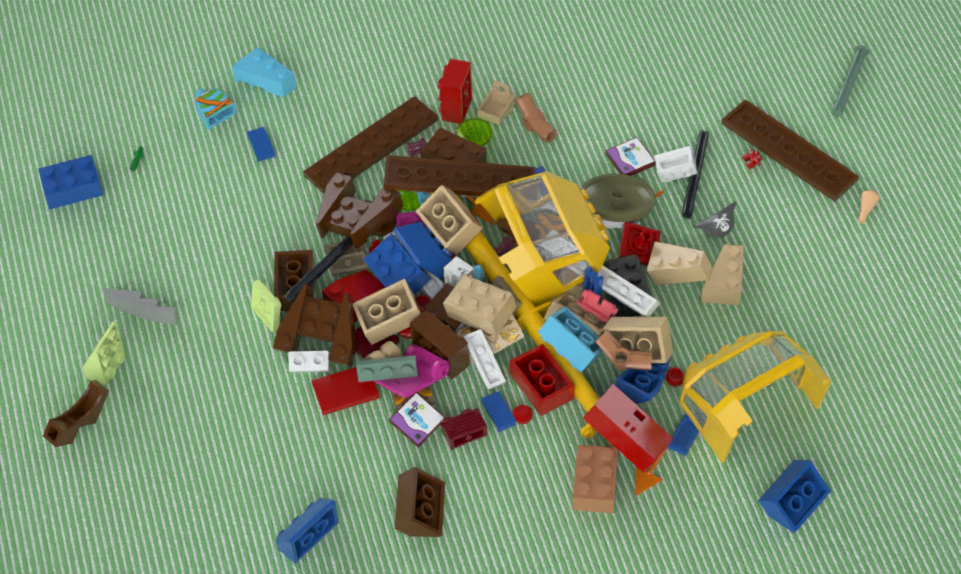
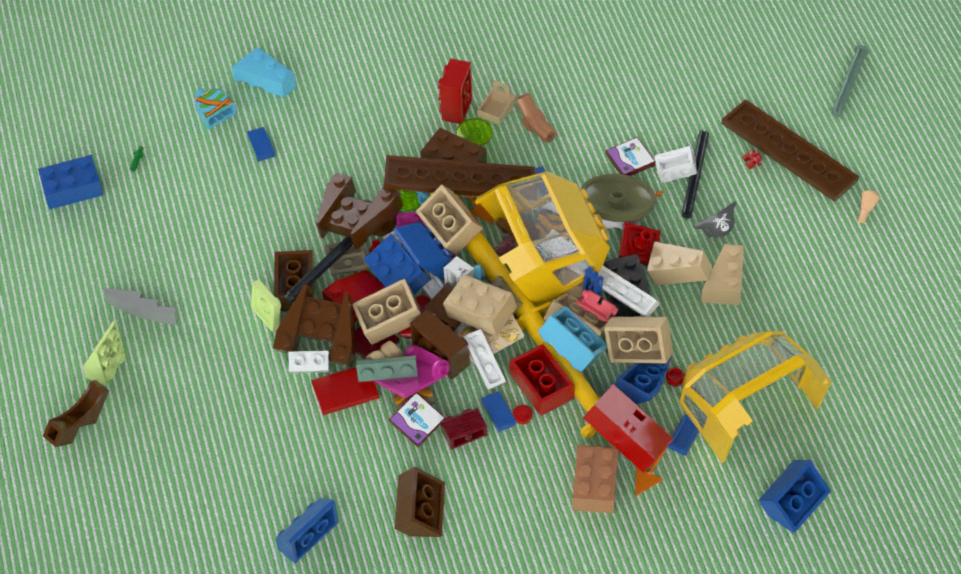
reddish brown plate [303,96,438,194] -> none
clear pink bush [406,138,427,157] -> none
nougat piece [595,331,652,370] -> none

